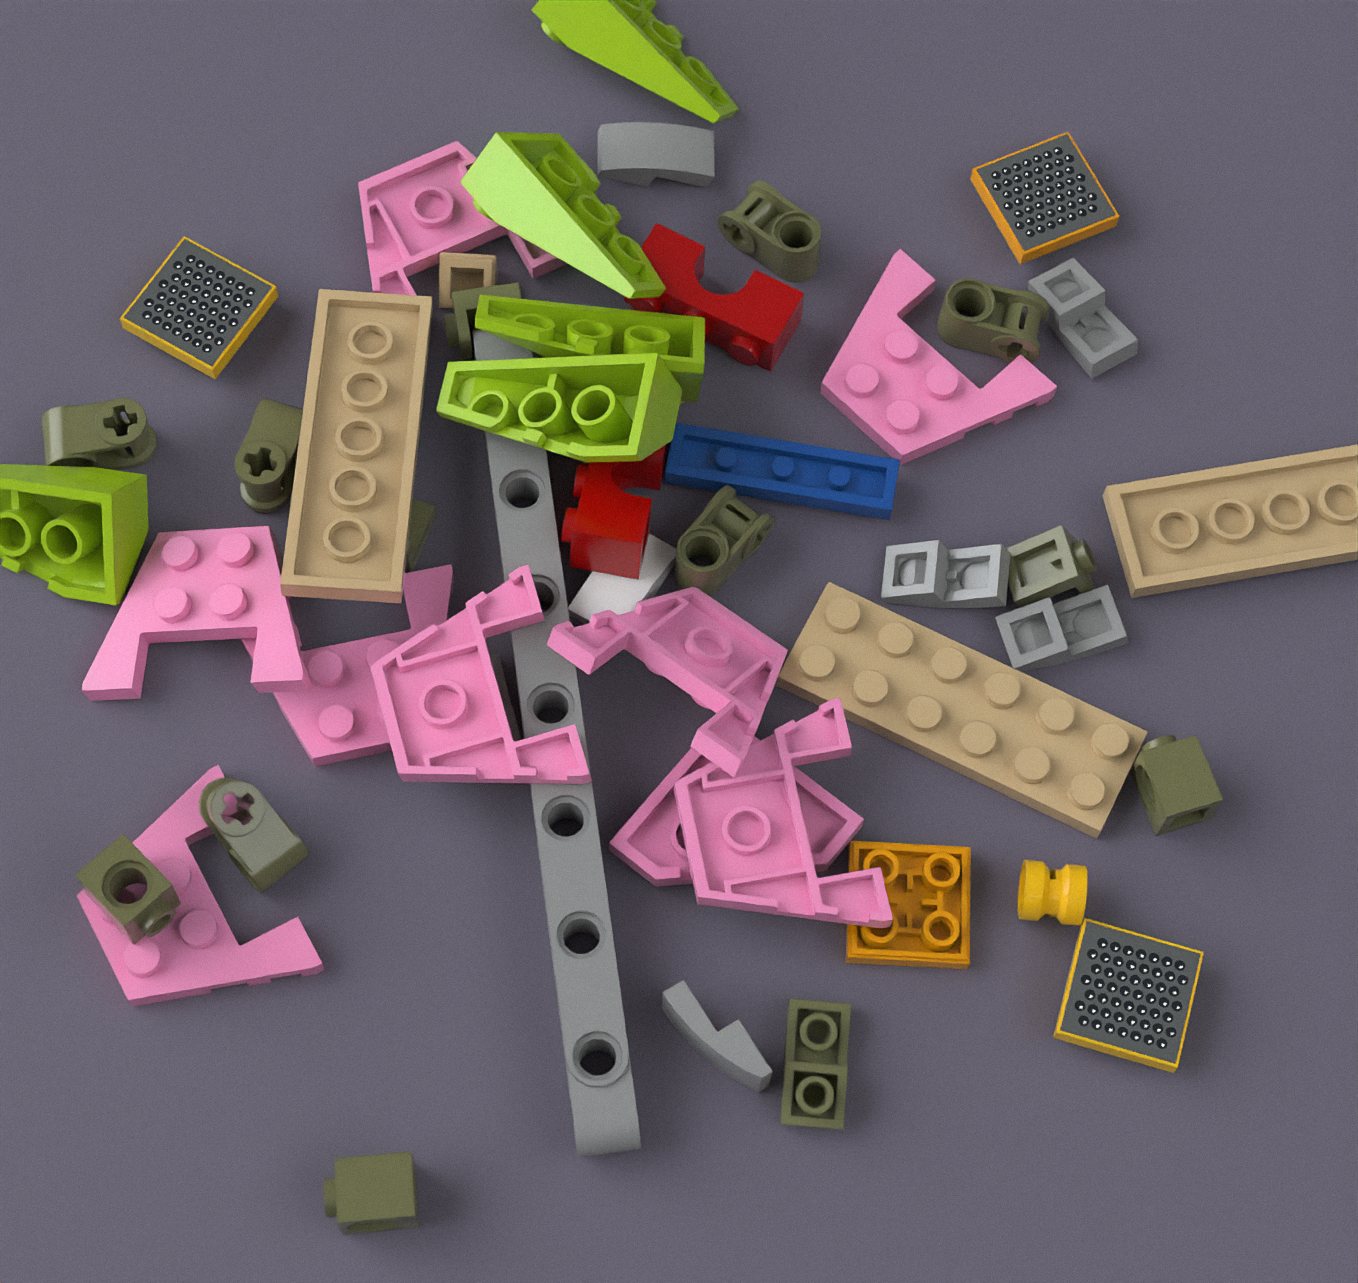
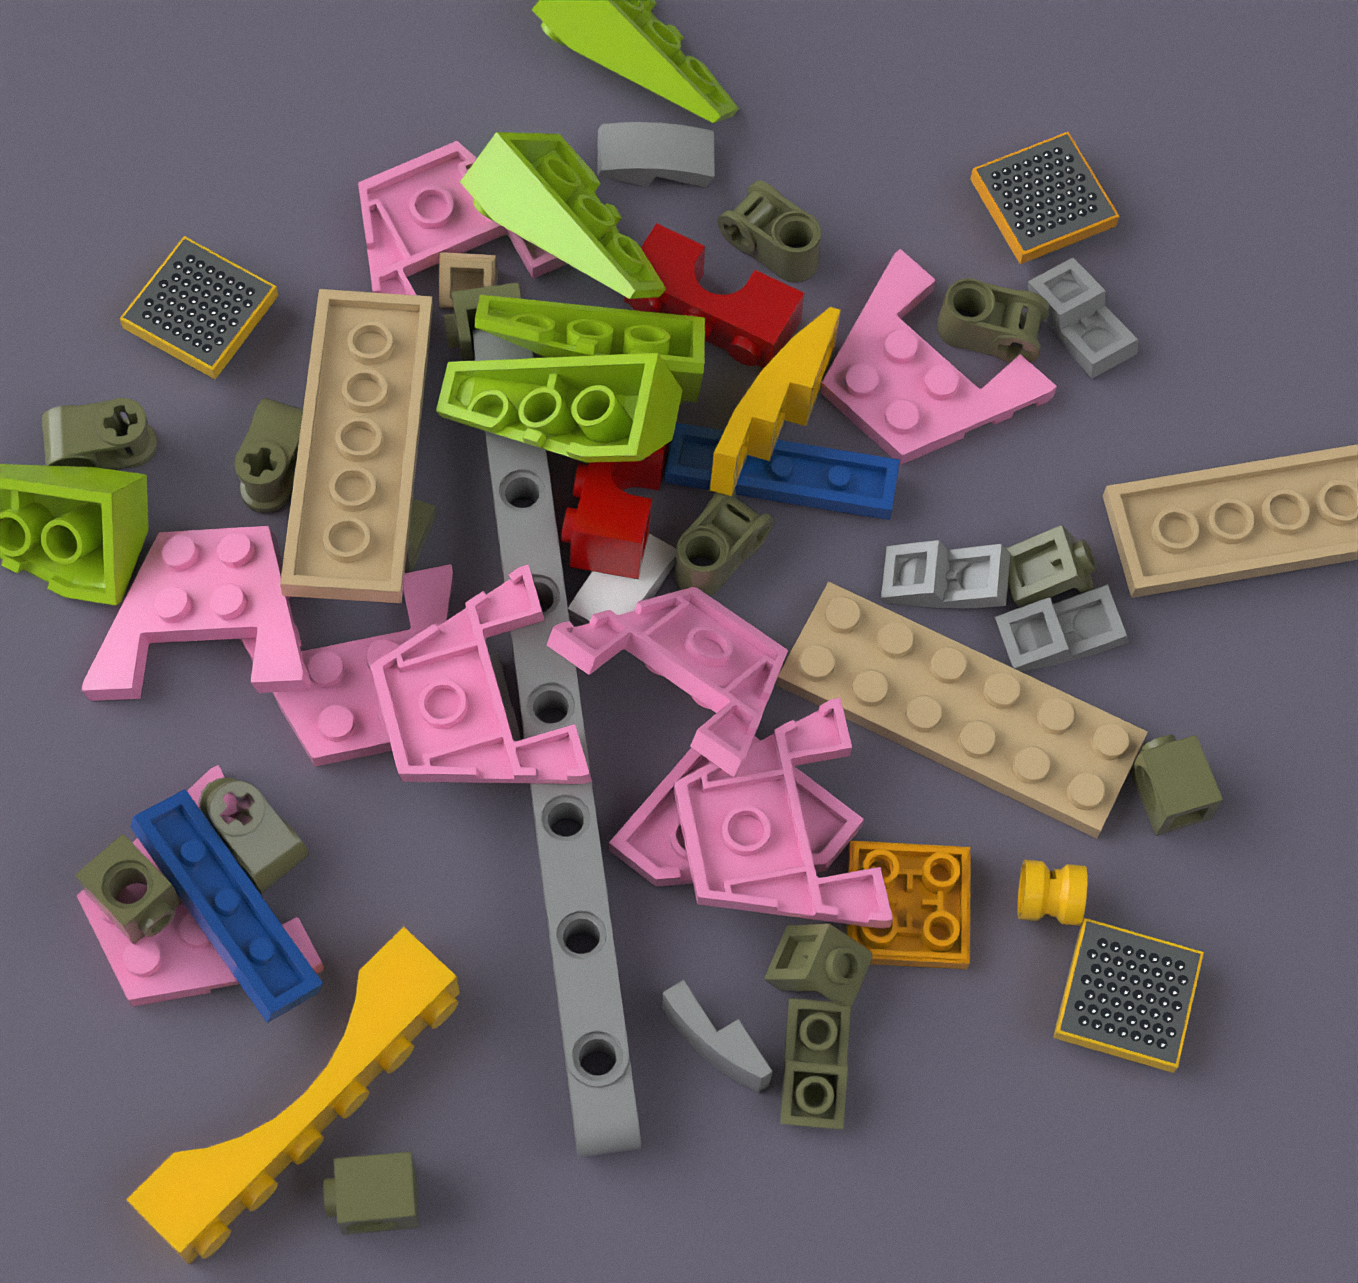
none -> yellow arch [126,927,460,1264]
none -> blue plate [130,789,323,1023]
none -> yellow slope [710,307,841,496]
none -> olive bracket [764,924,872,1006]

